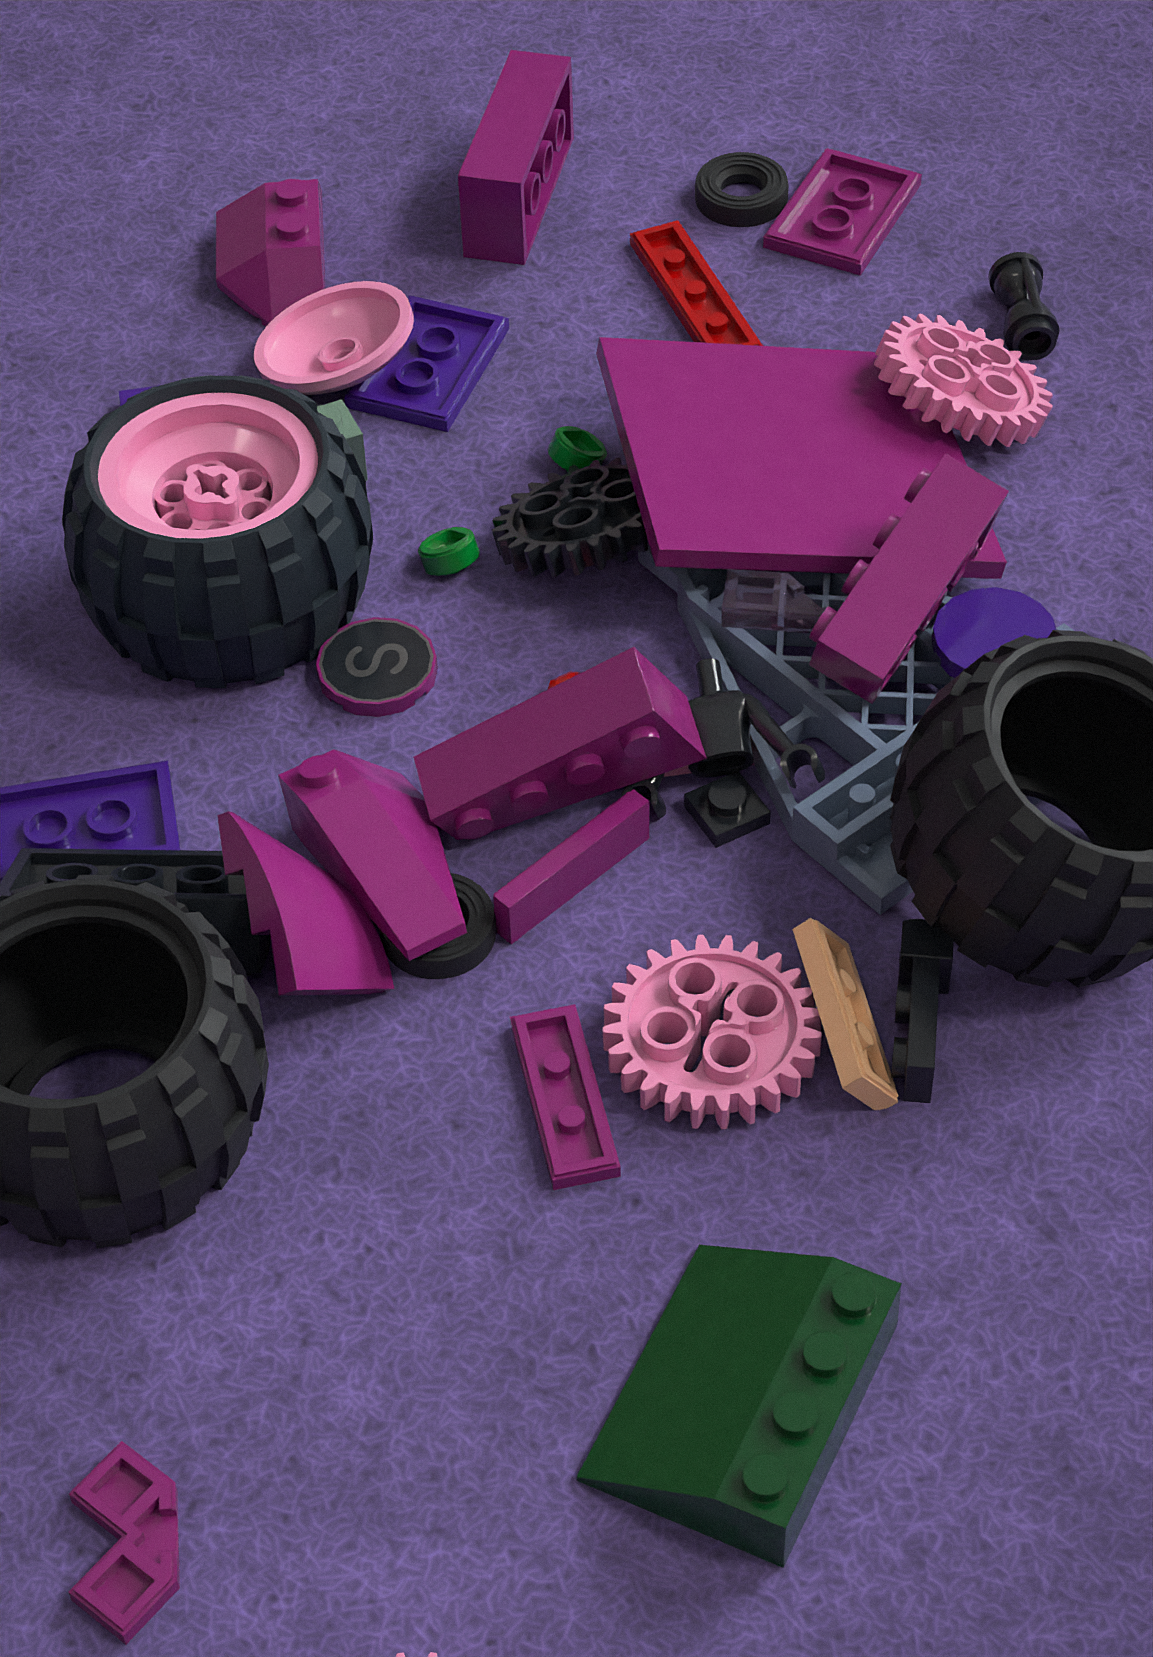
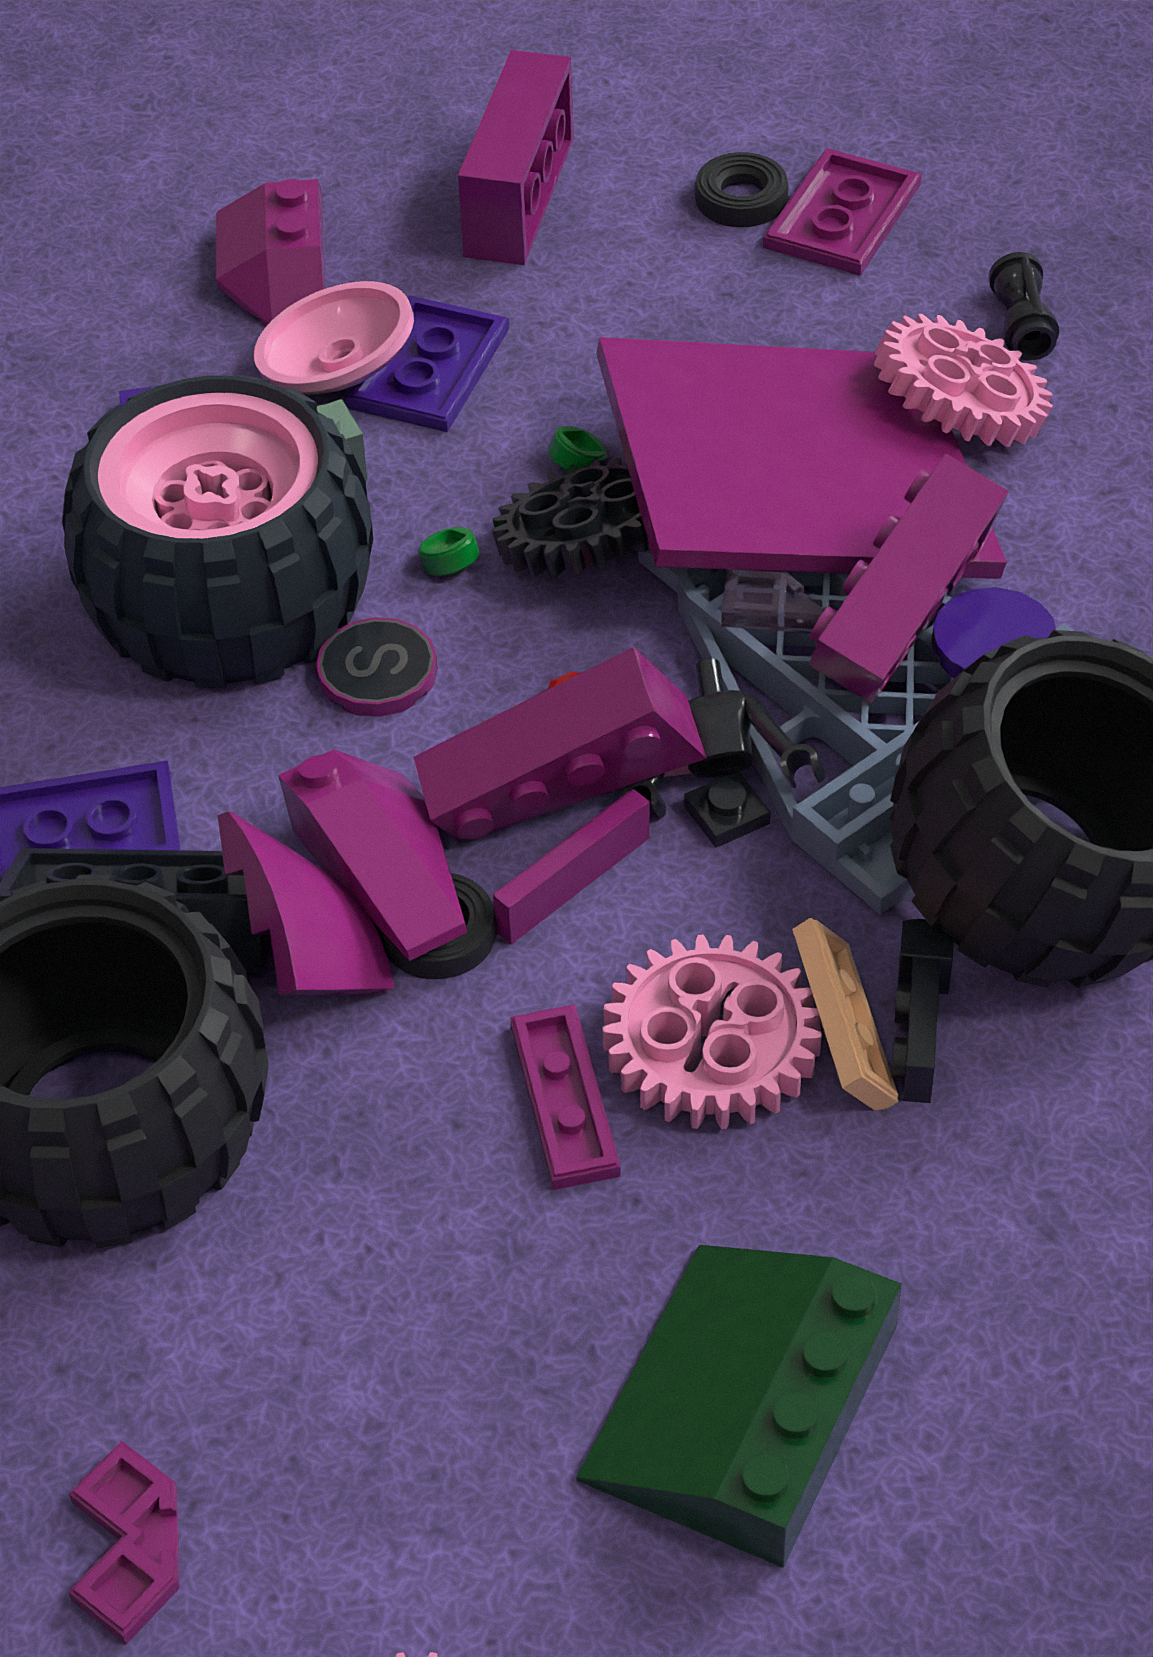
red tile [630,220,763,346] -> none

